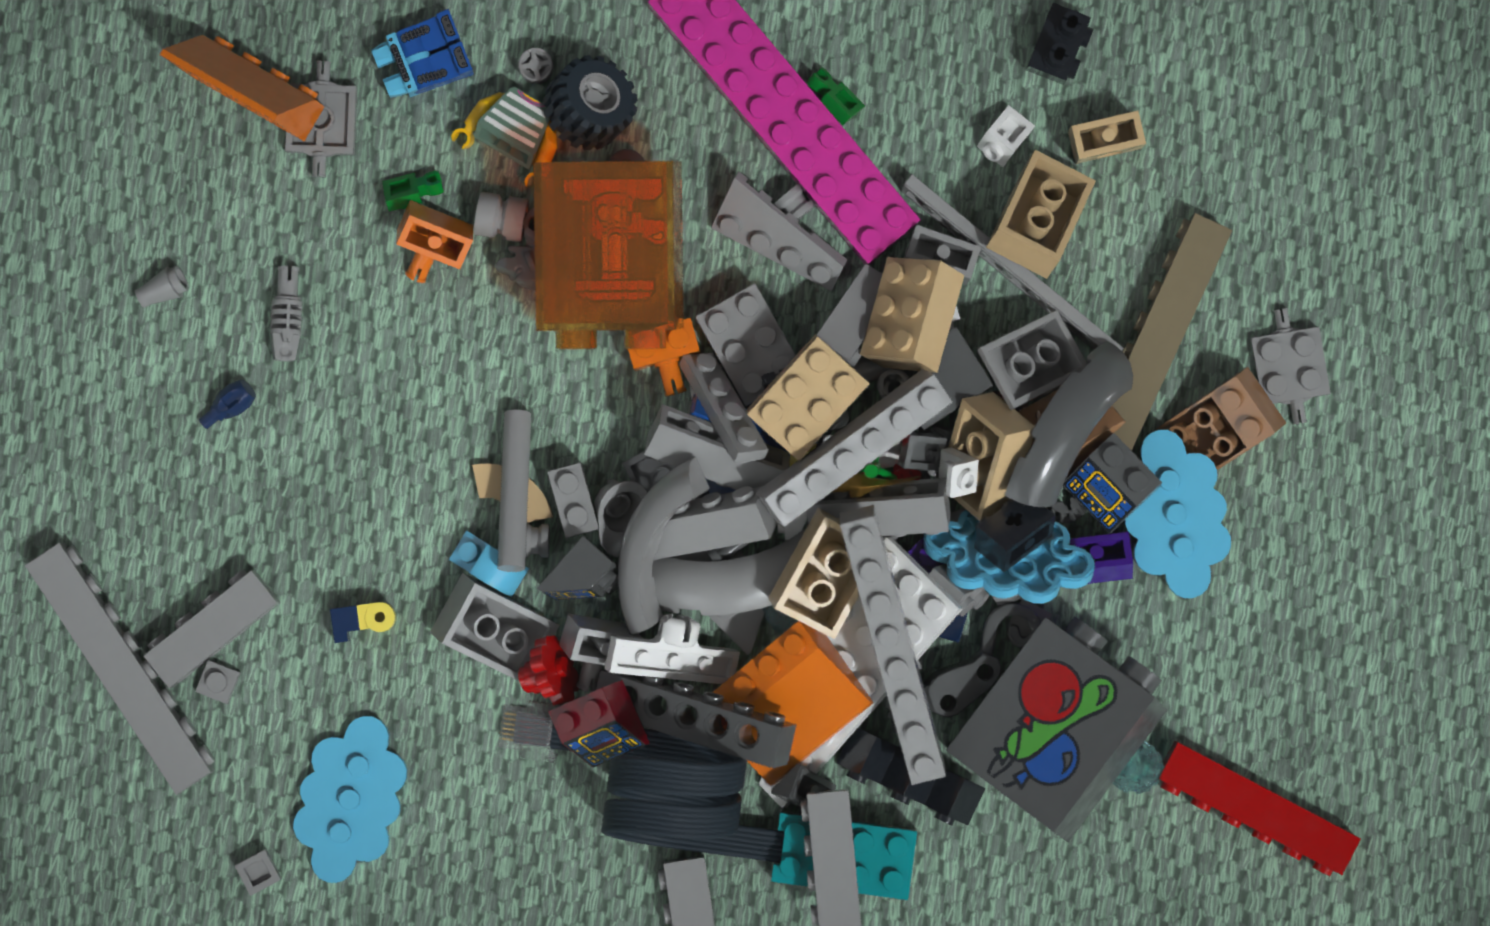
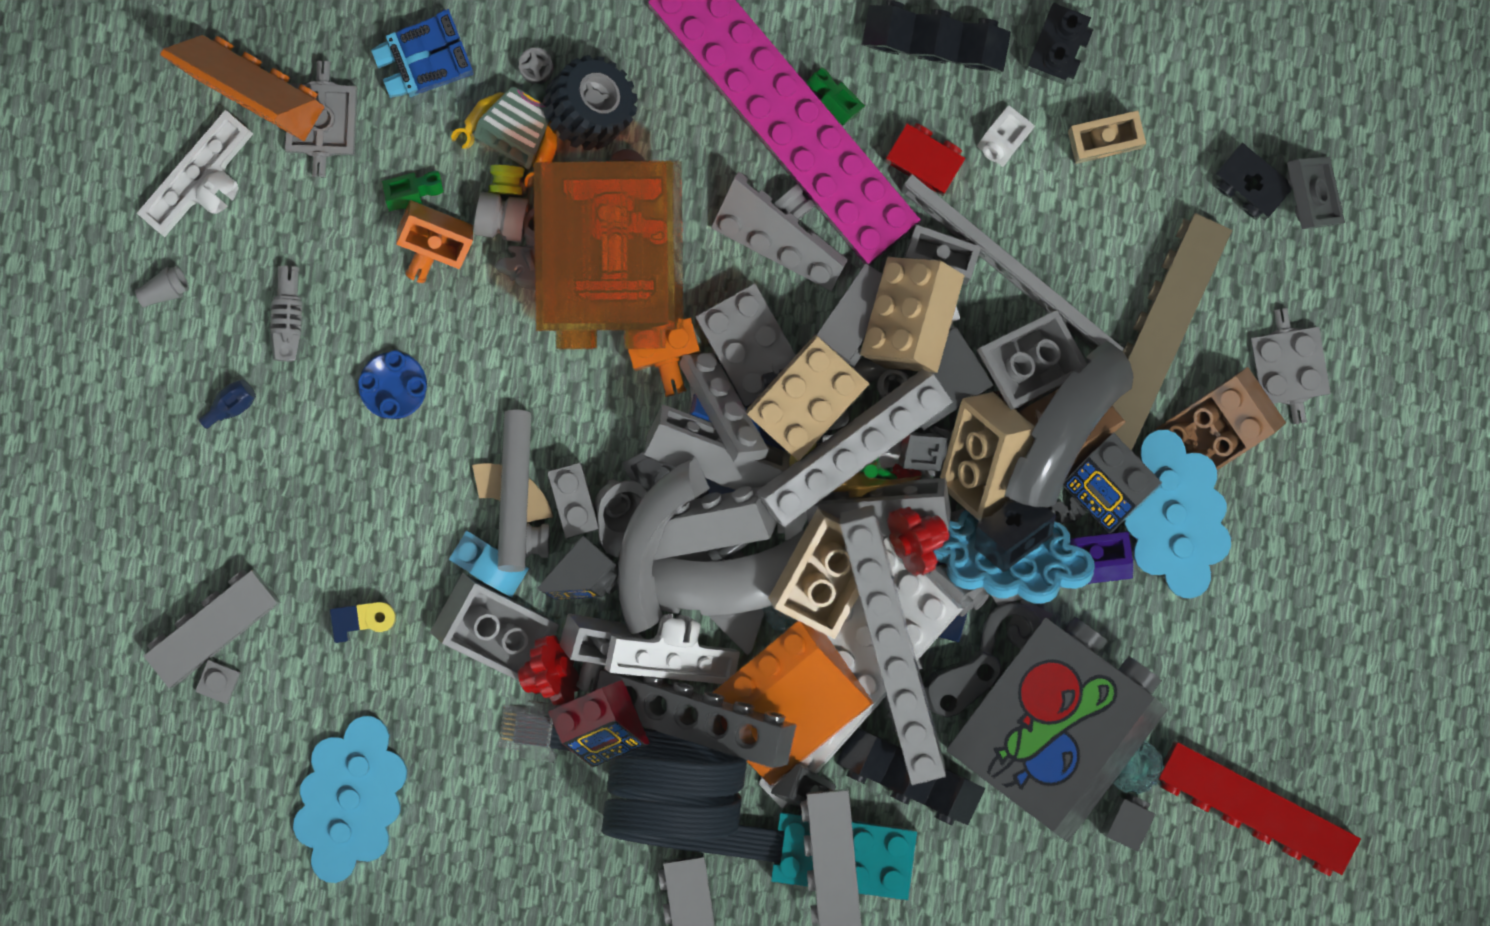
light grey brick [25,543,215,795] -> none
light grey plate [235,848,282,896] -> none
white bracket [939,447,979,498] -> none
tan brick [986,150,1096,279] -> none
none -> white plate [137,110,253,237]
none -> blue dish [358,351,427,420]
none -> lime wheel [488,165,524,197]
none -> black brick [861,0,1011,72]
none -> red brick [885,123,966,196]
none -> red plant [887,506,949,576]
none -> dark grey brick [1100,793,1156,852]
none -> black brick [1212,142,1292,221]
none -> dark grey plate [1287,157,1345,229]

